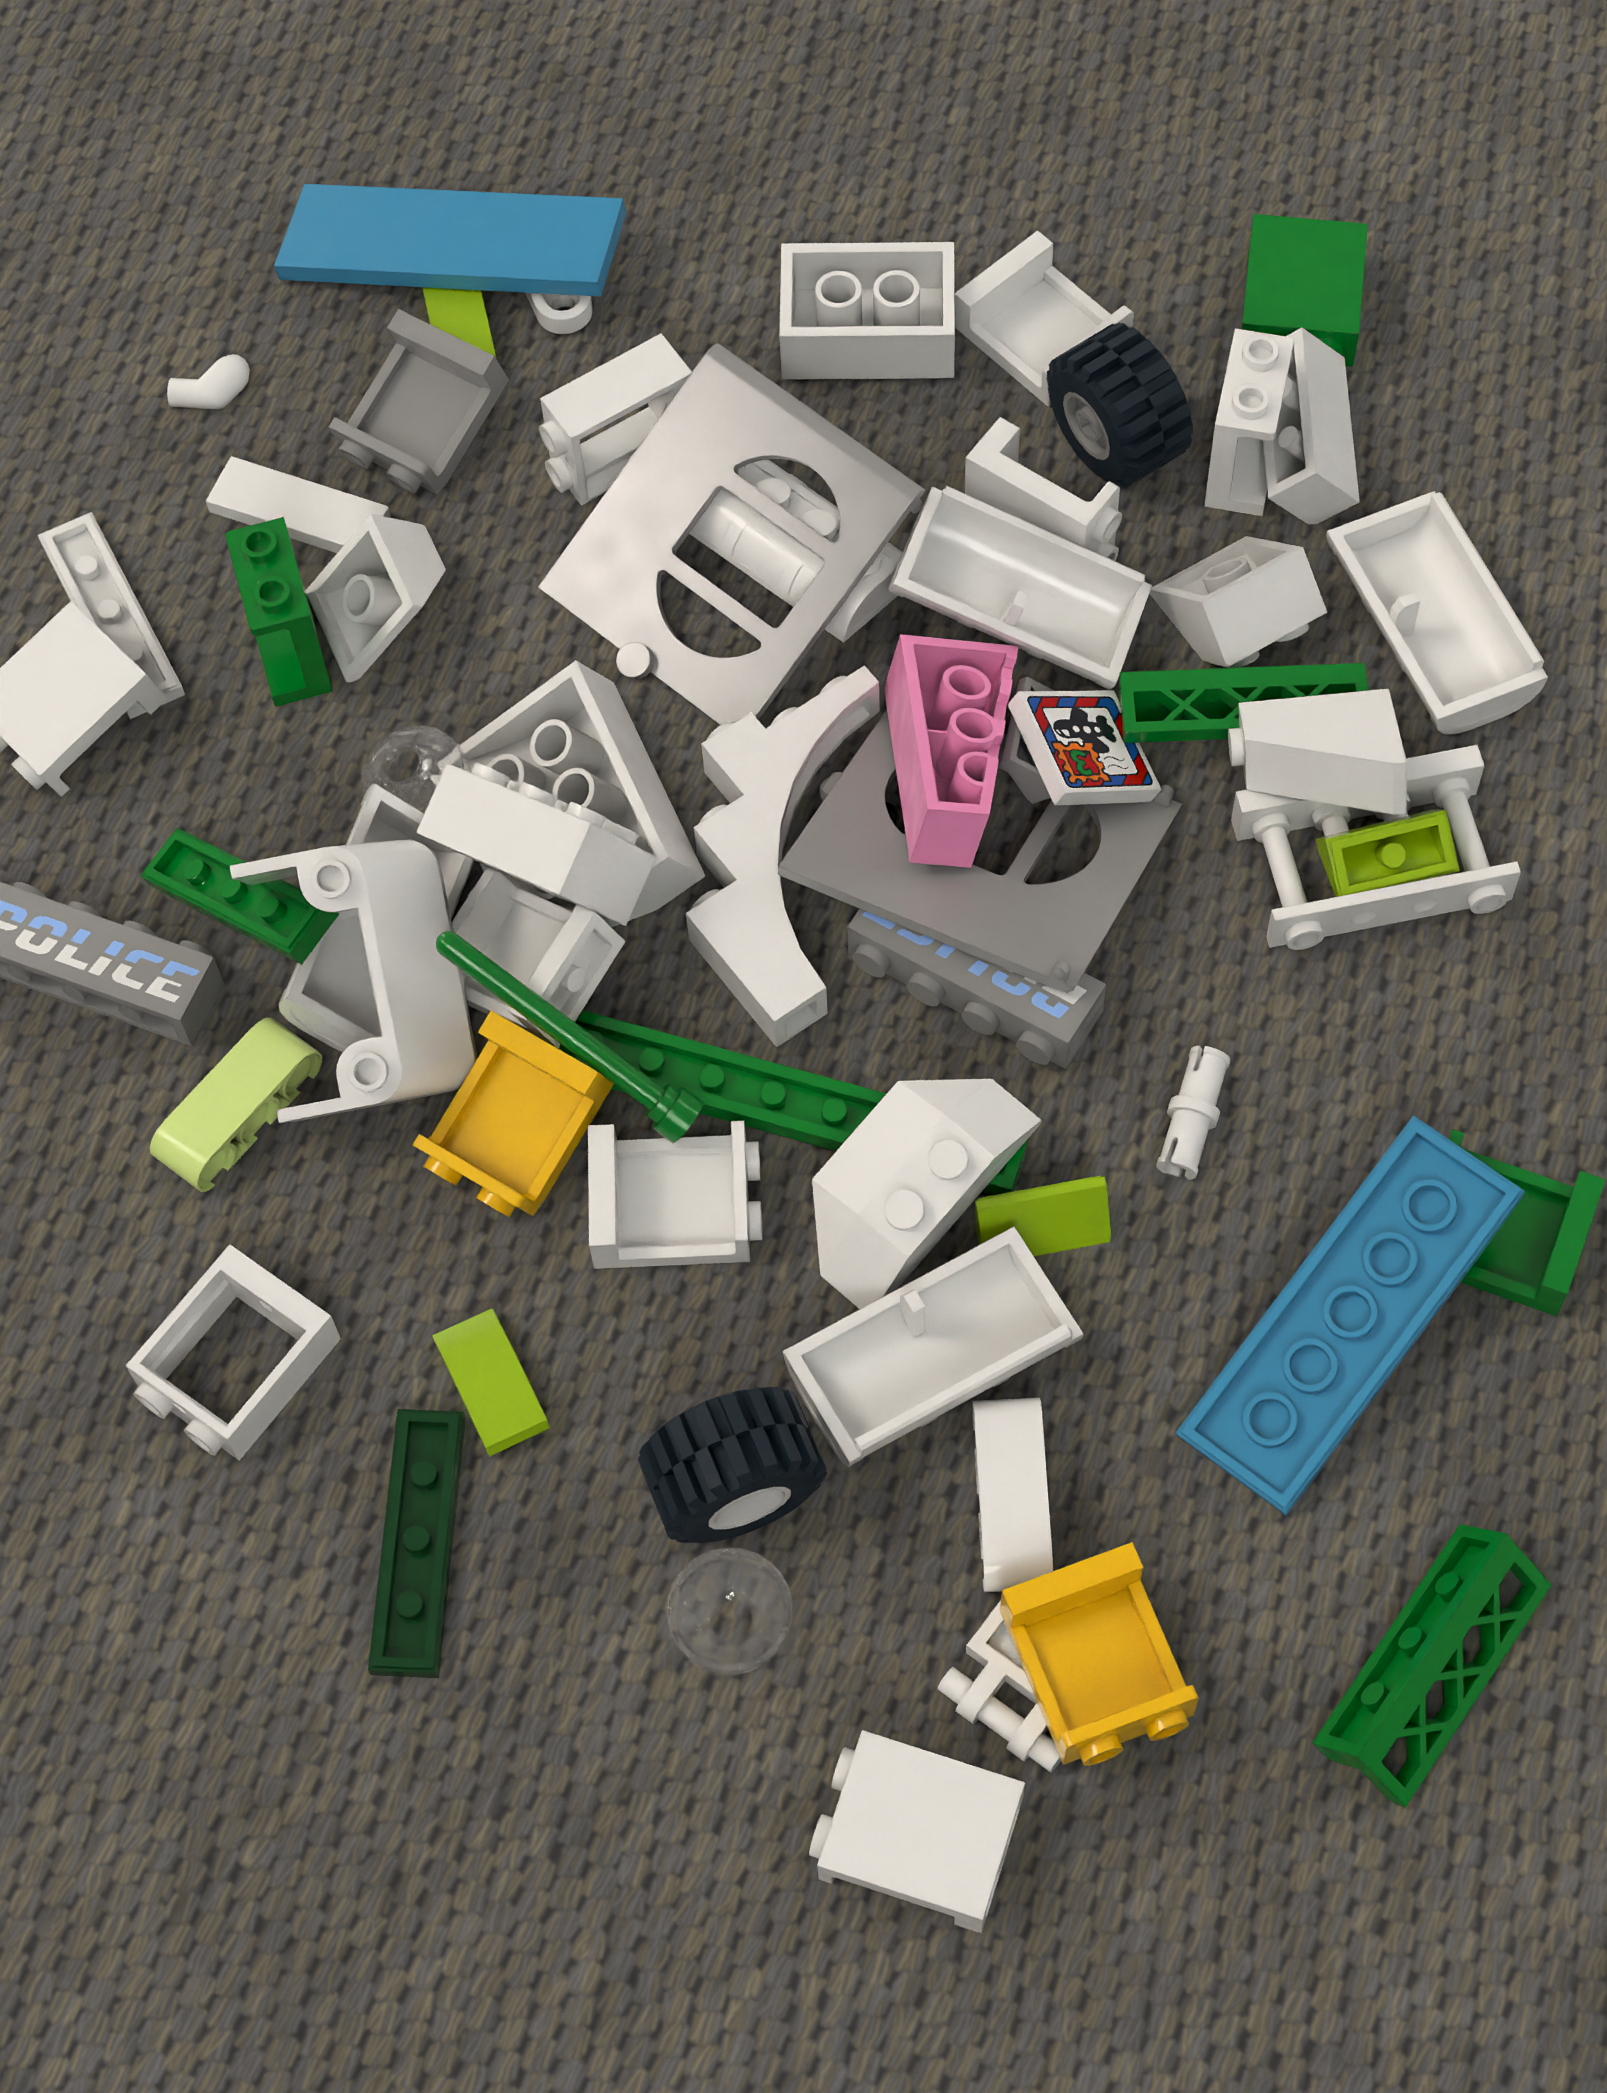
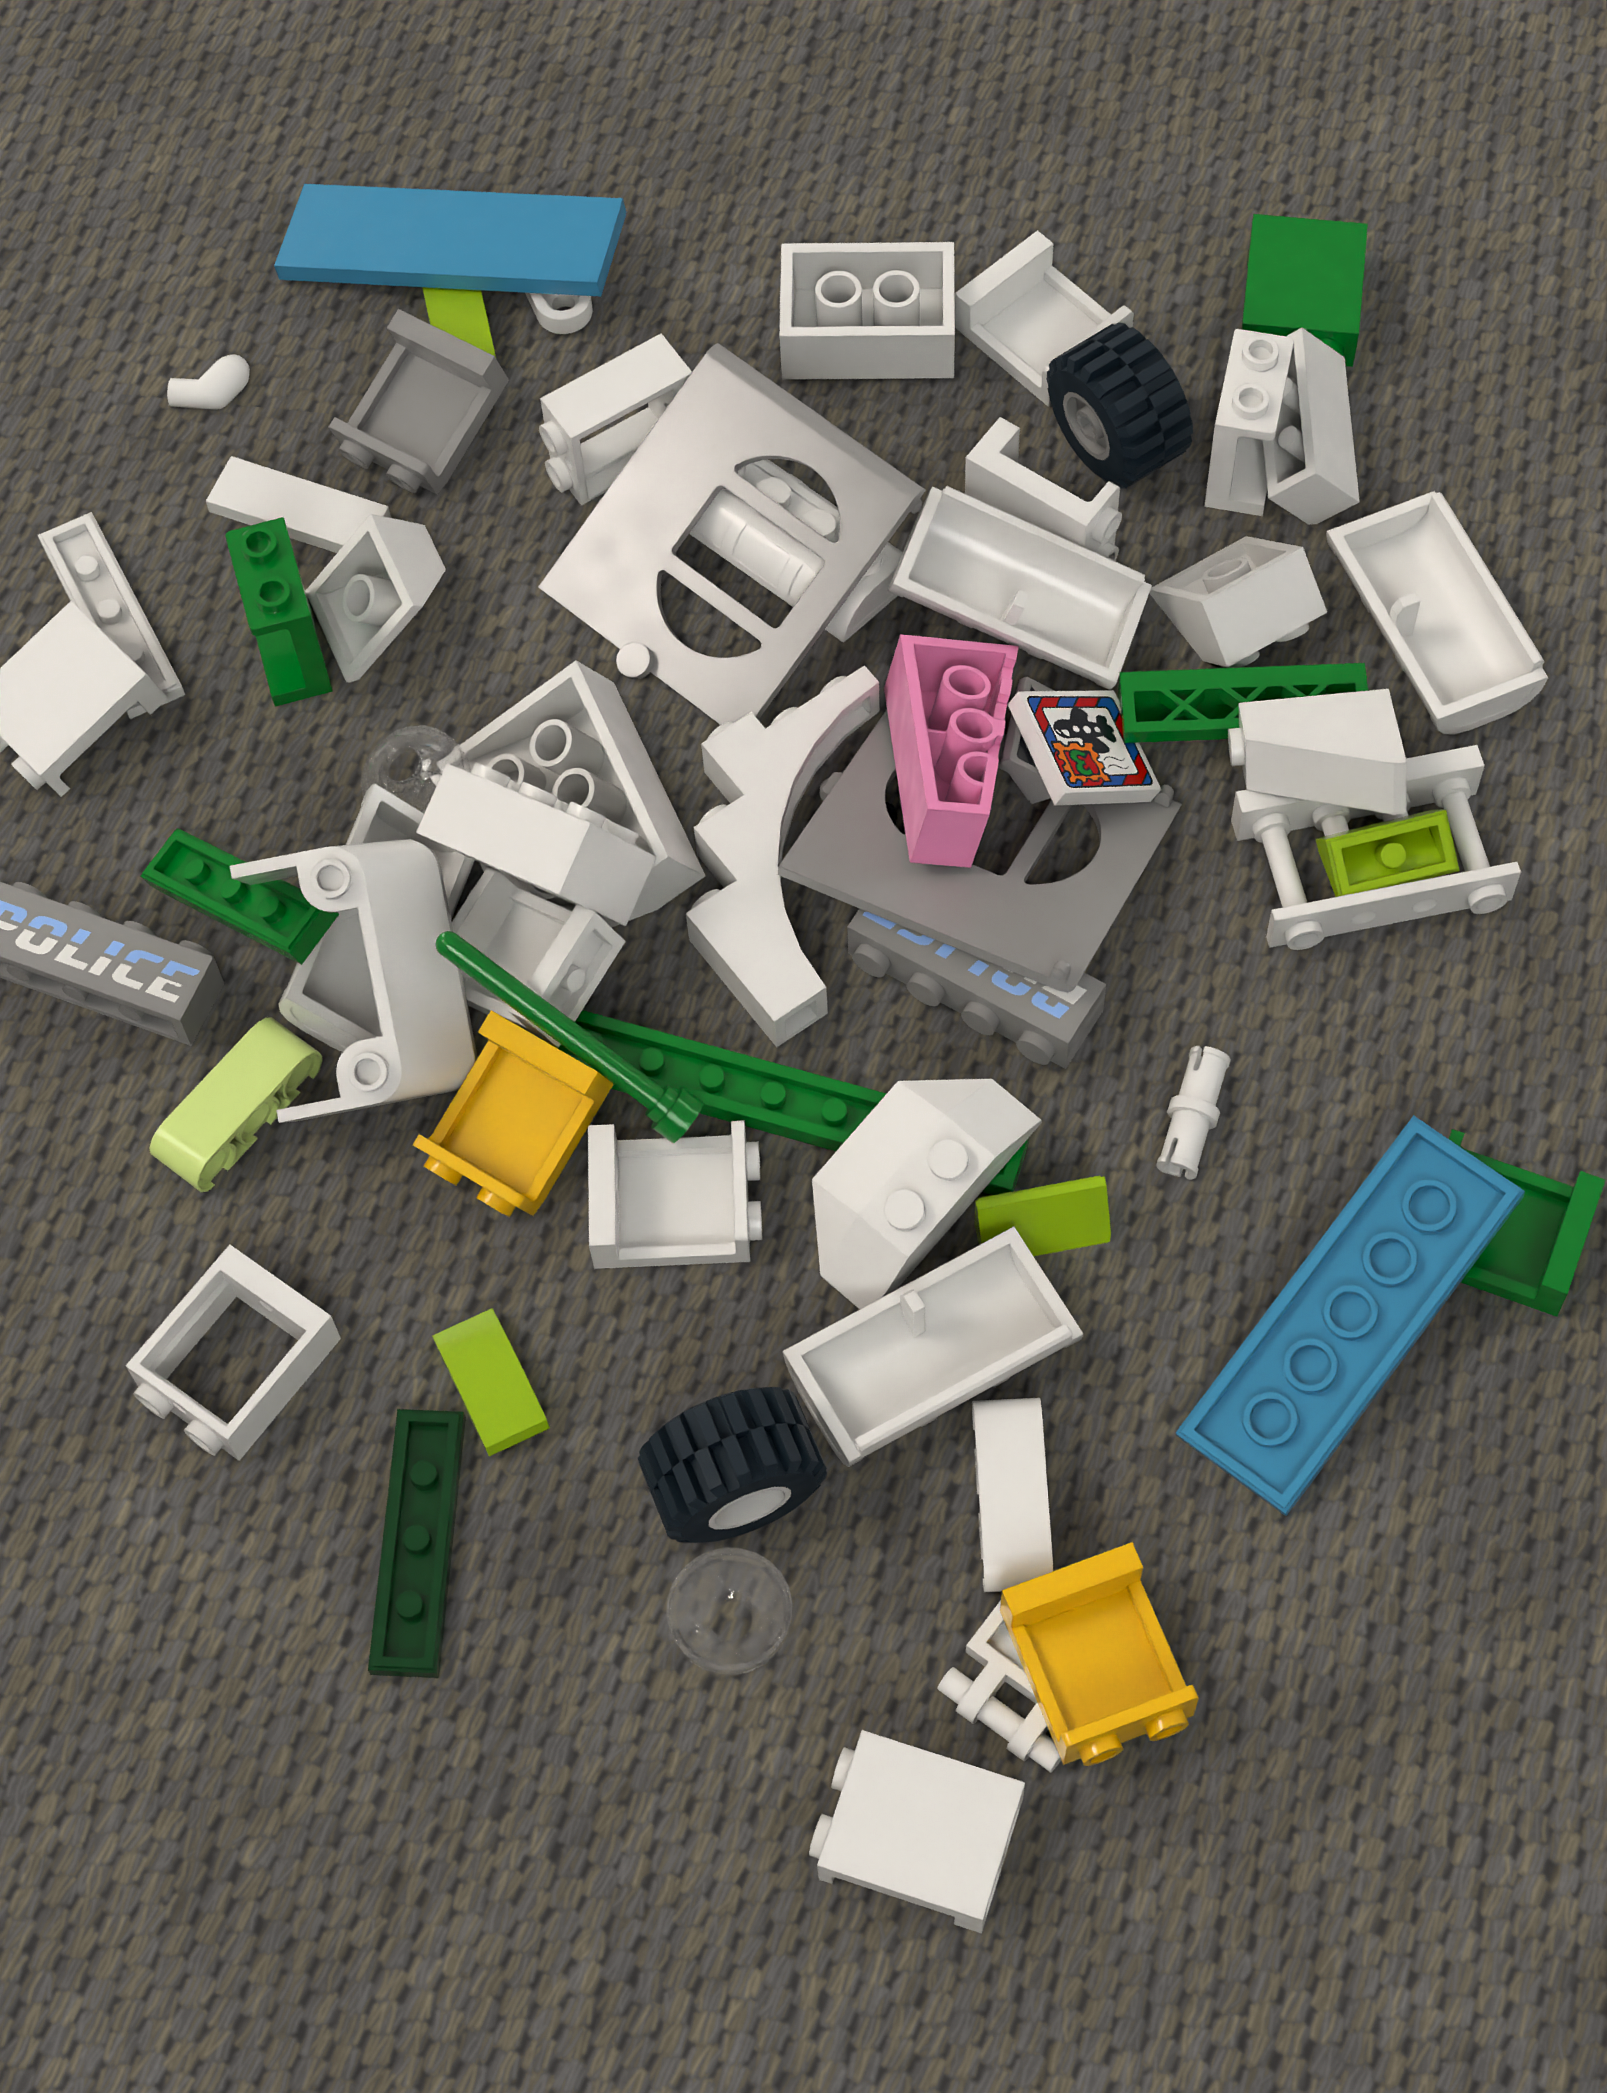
green fence [1312,1524,1552,1808] -> none

